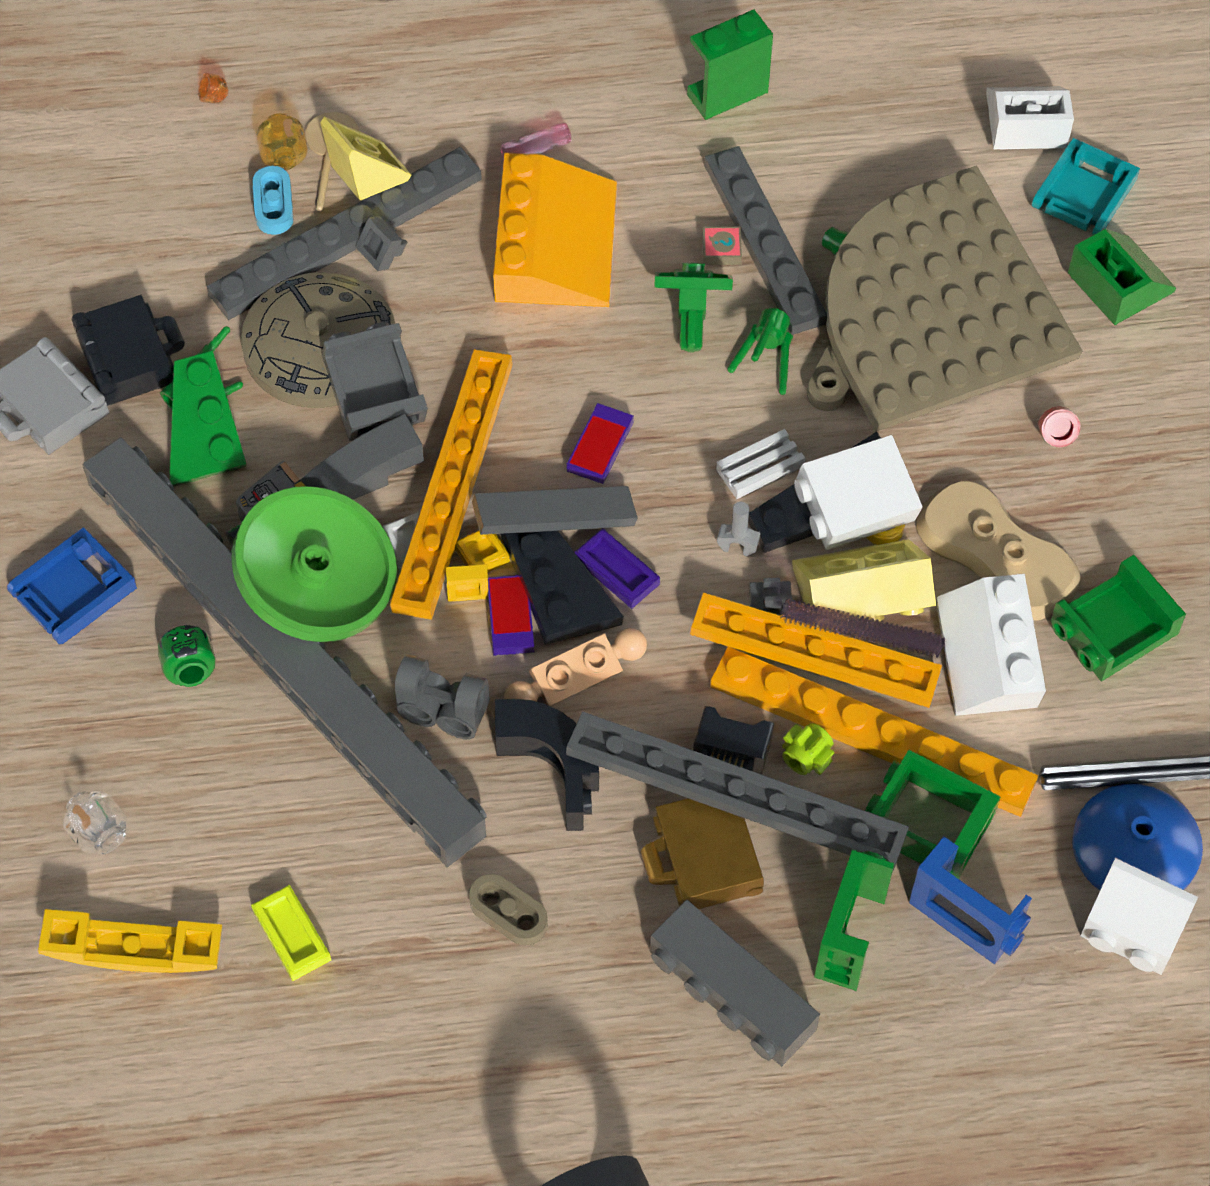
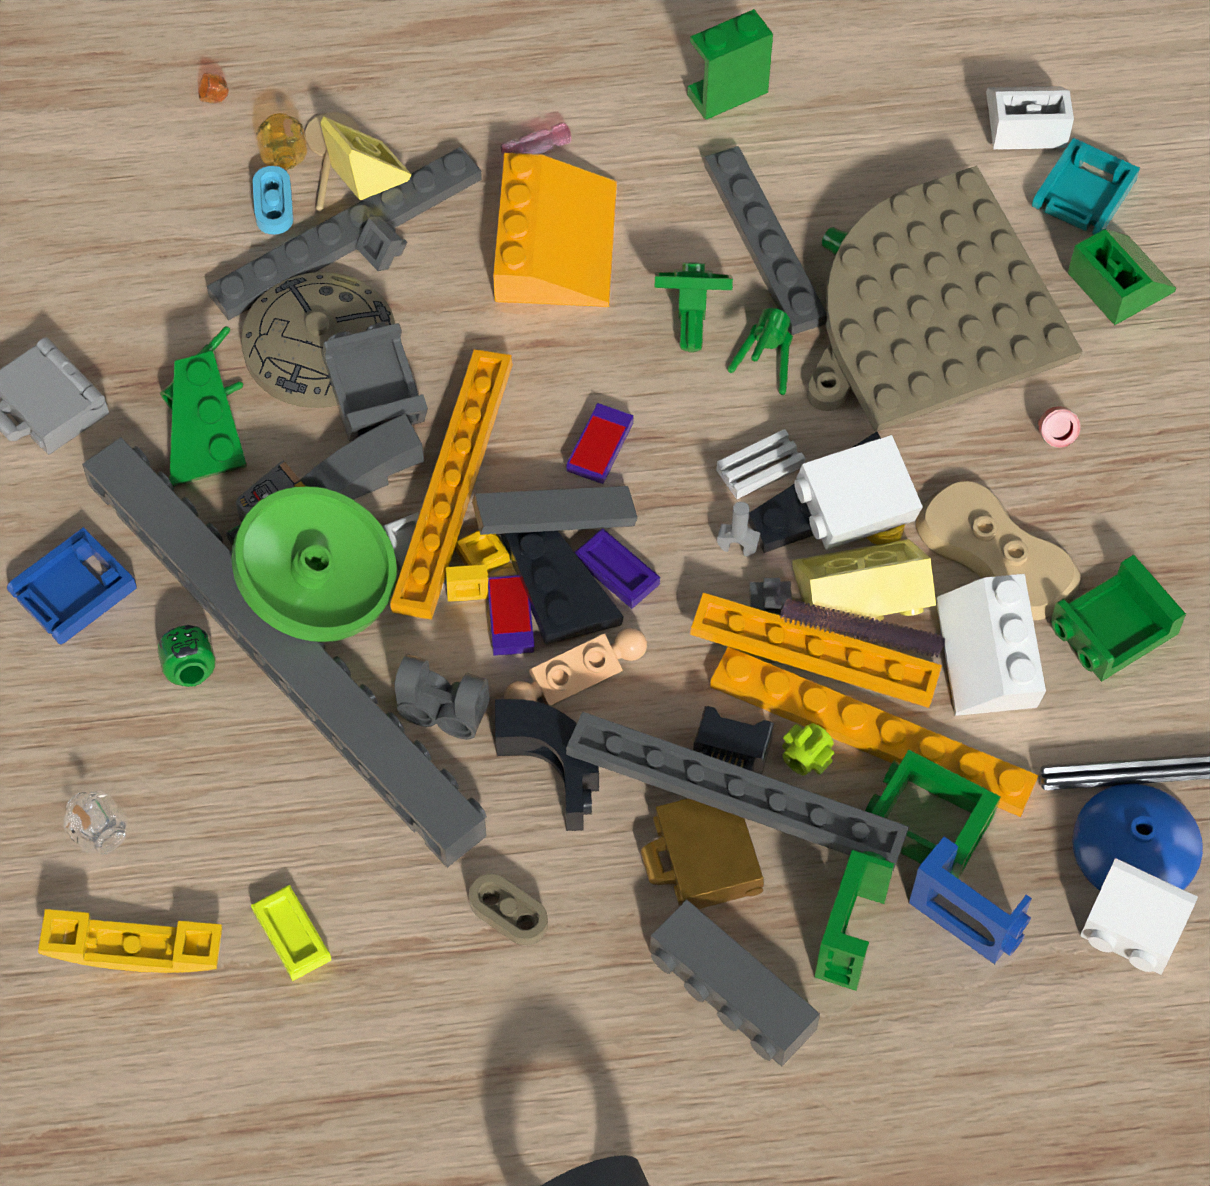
black piece [71,295,185,406] -> none
tile [702,227,742,265] -> none

